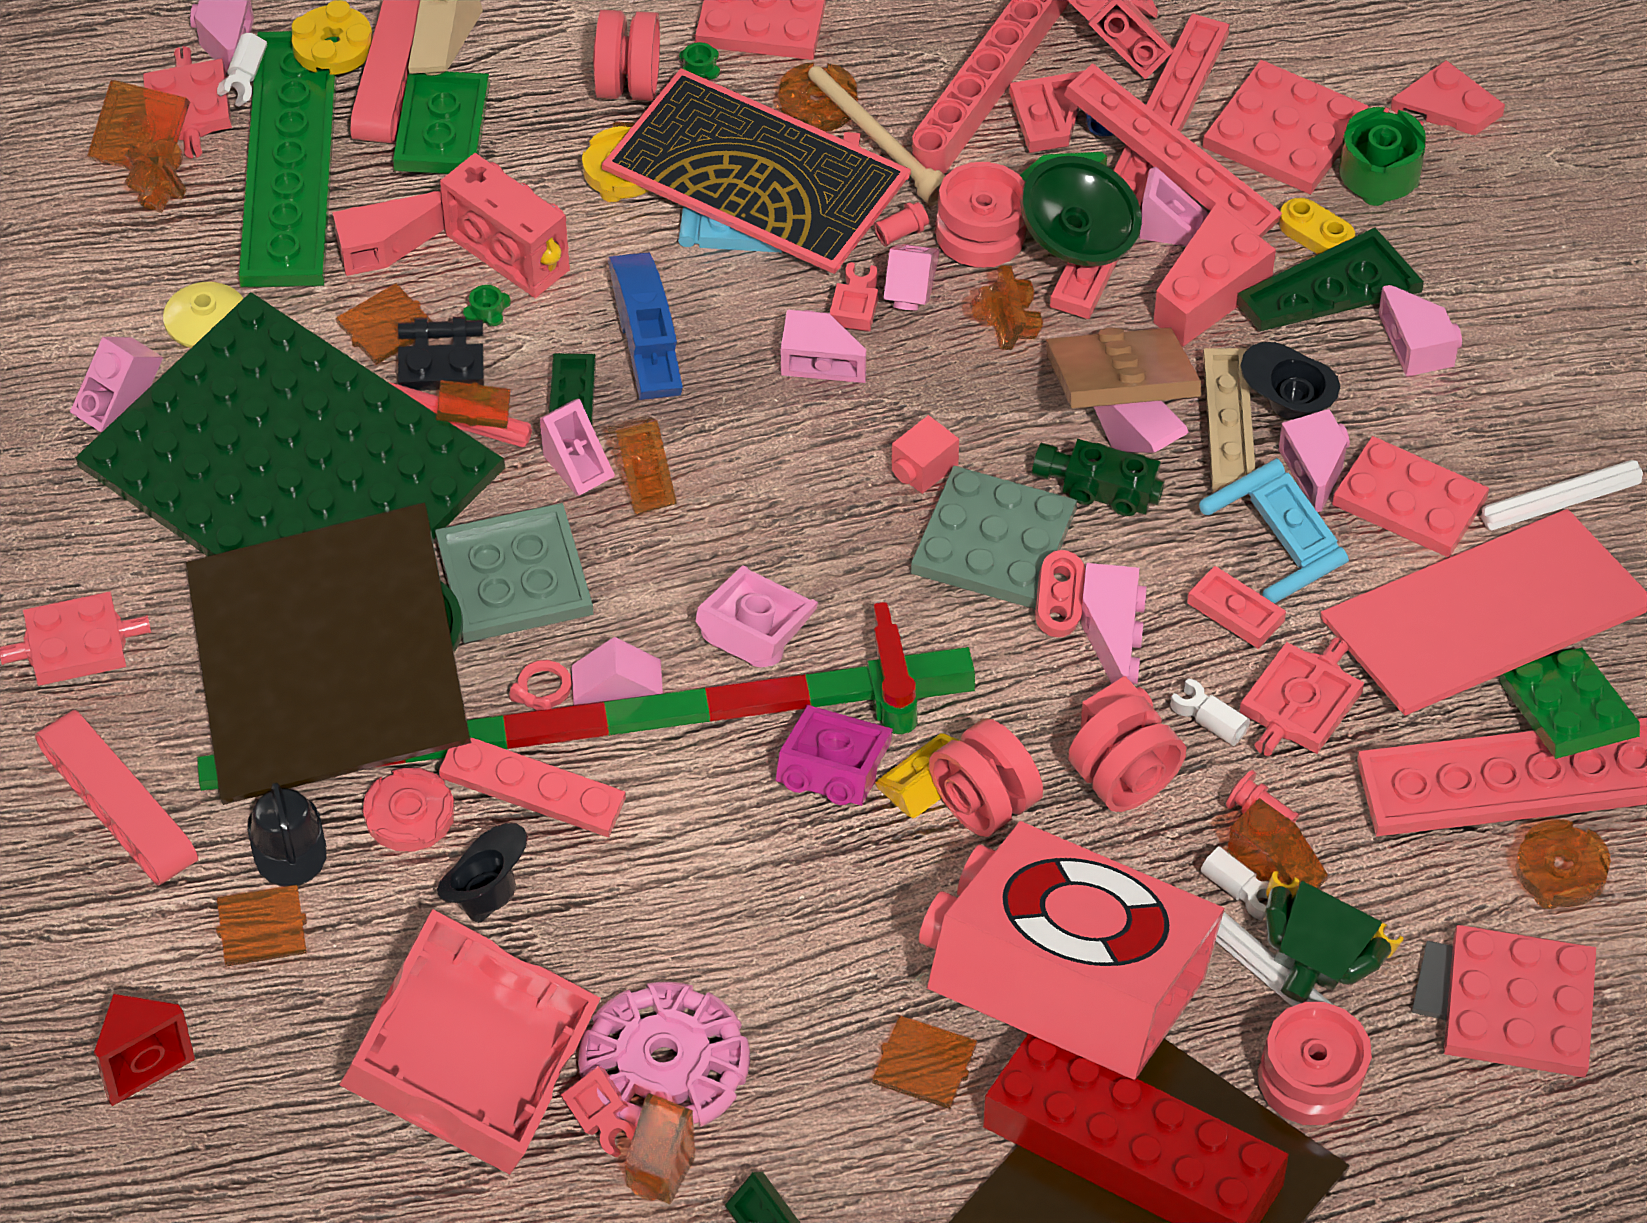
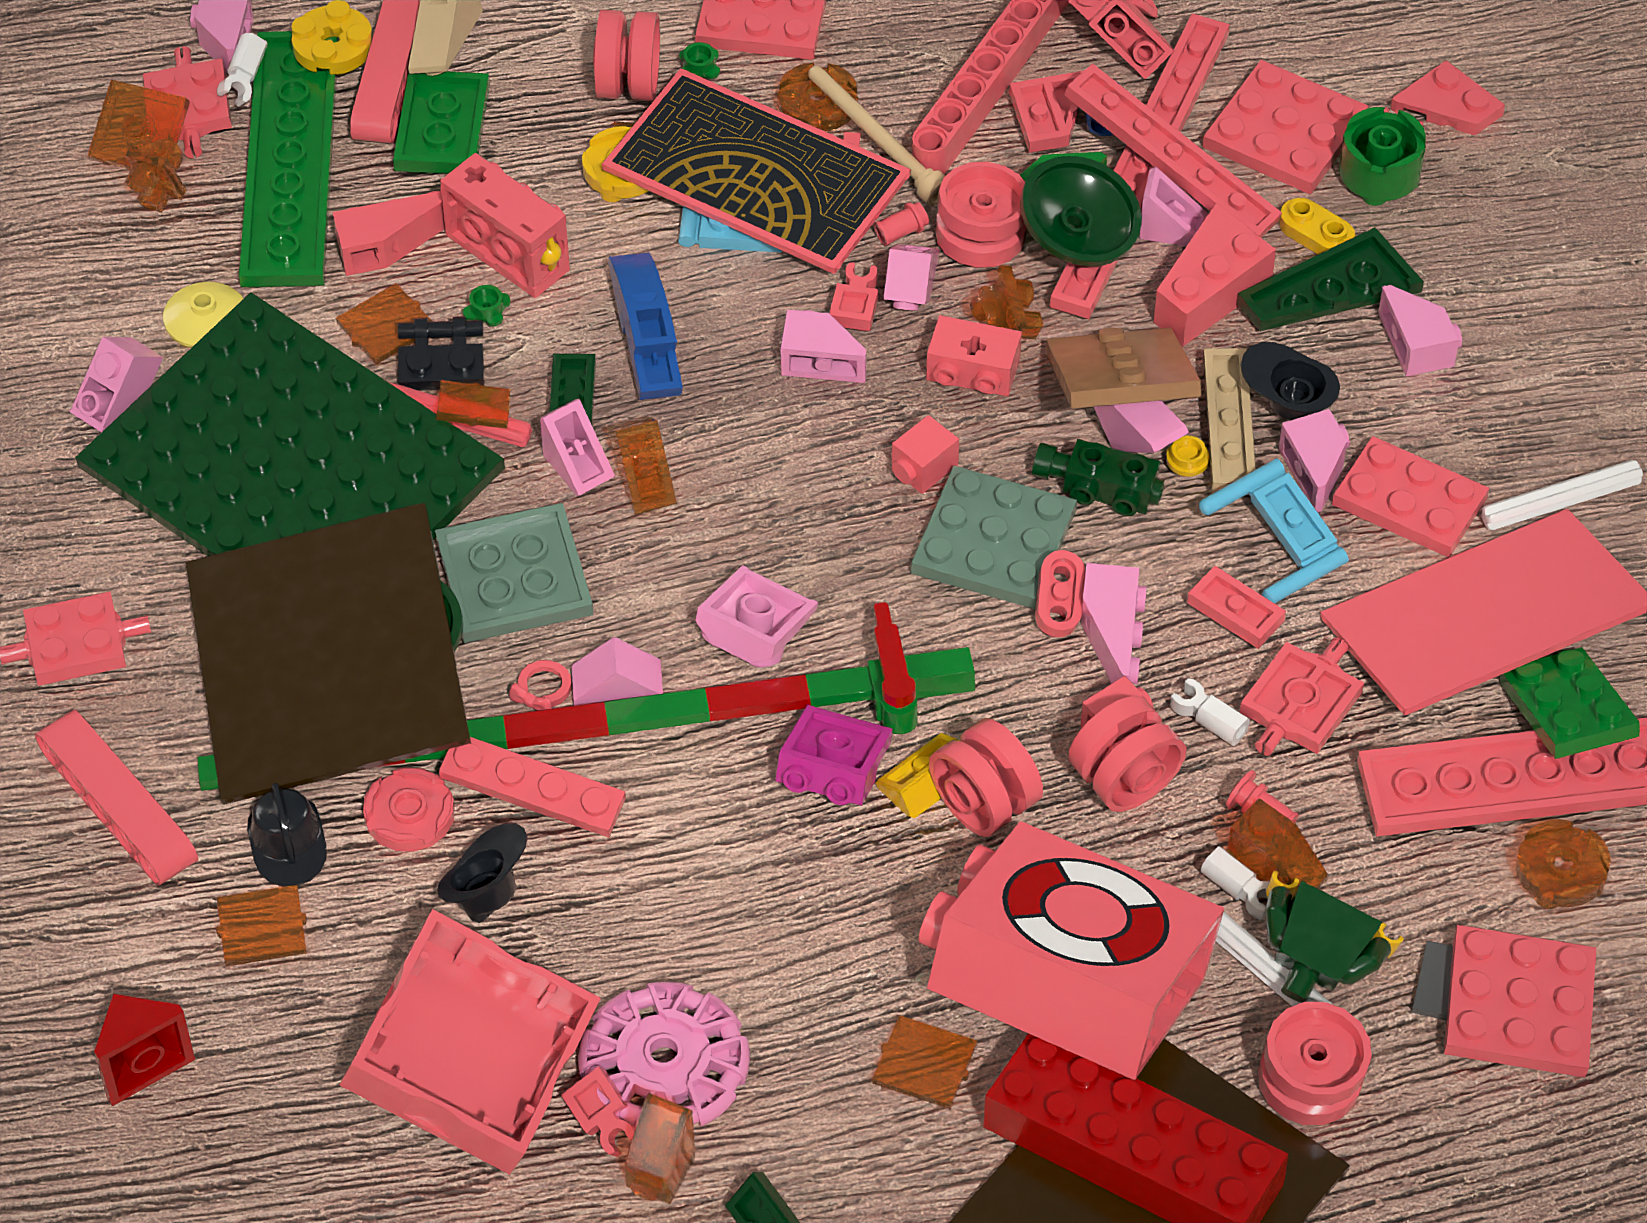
none -> coral brick [926,315,1022,397]
none -> yellow plate [1166,435,1210,477]

